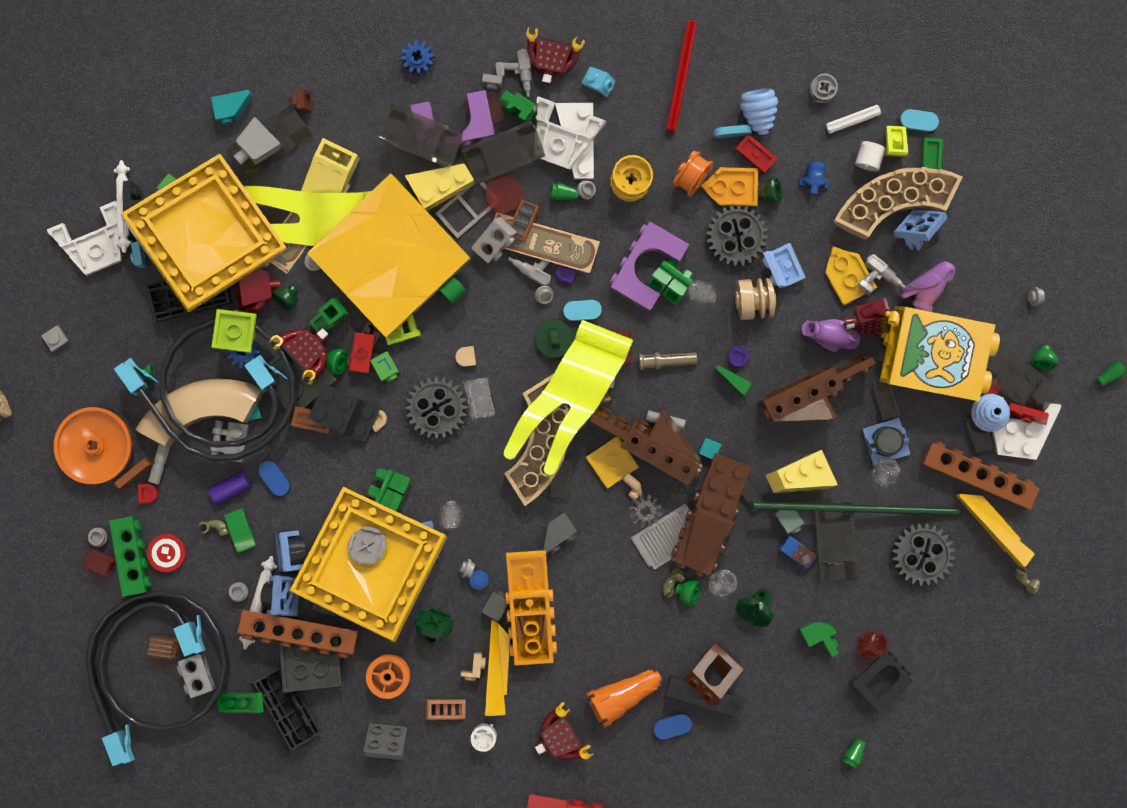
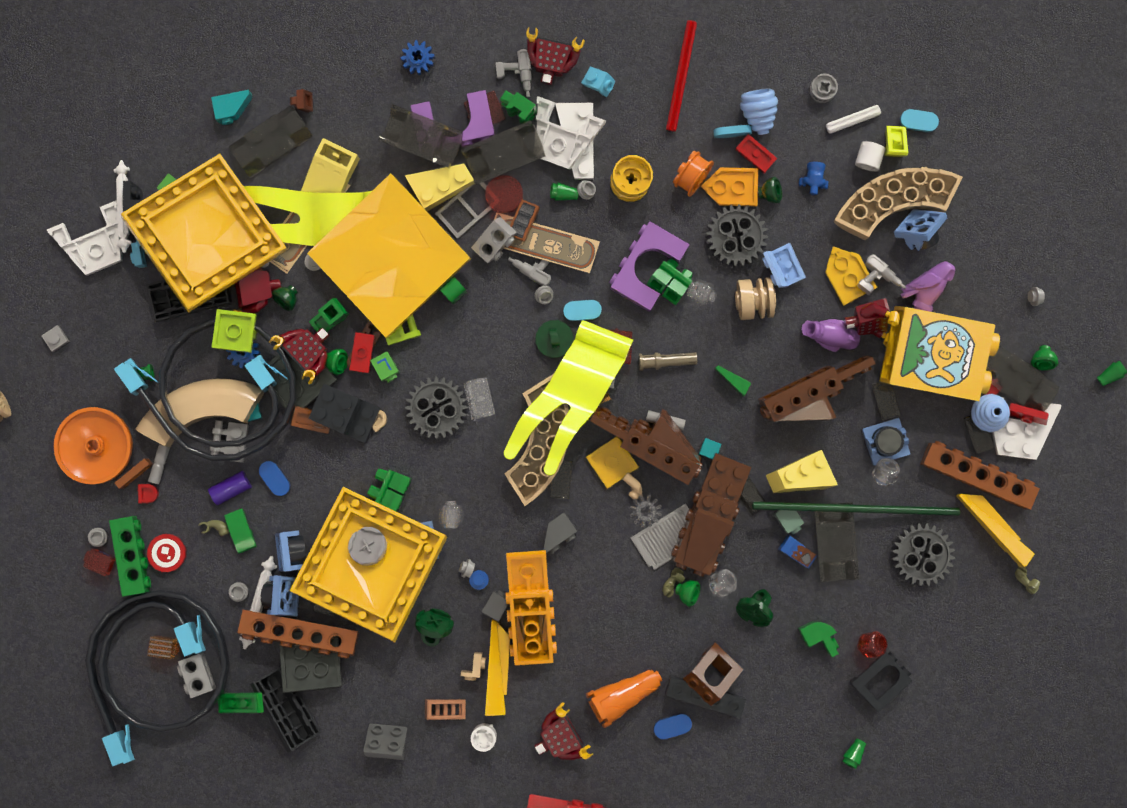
light grey torso [233,117,281,165] -> none
orange wheel [366,654,410,699] -> none
tan tile [456,346,476,367] -> none
light grey plate [482,74,503,90] -> none
dark purple tile [556,265,576,284] -> none
dark purple tile [728,346,751,368] -> none
green tile [921,138,943,170] -> none

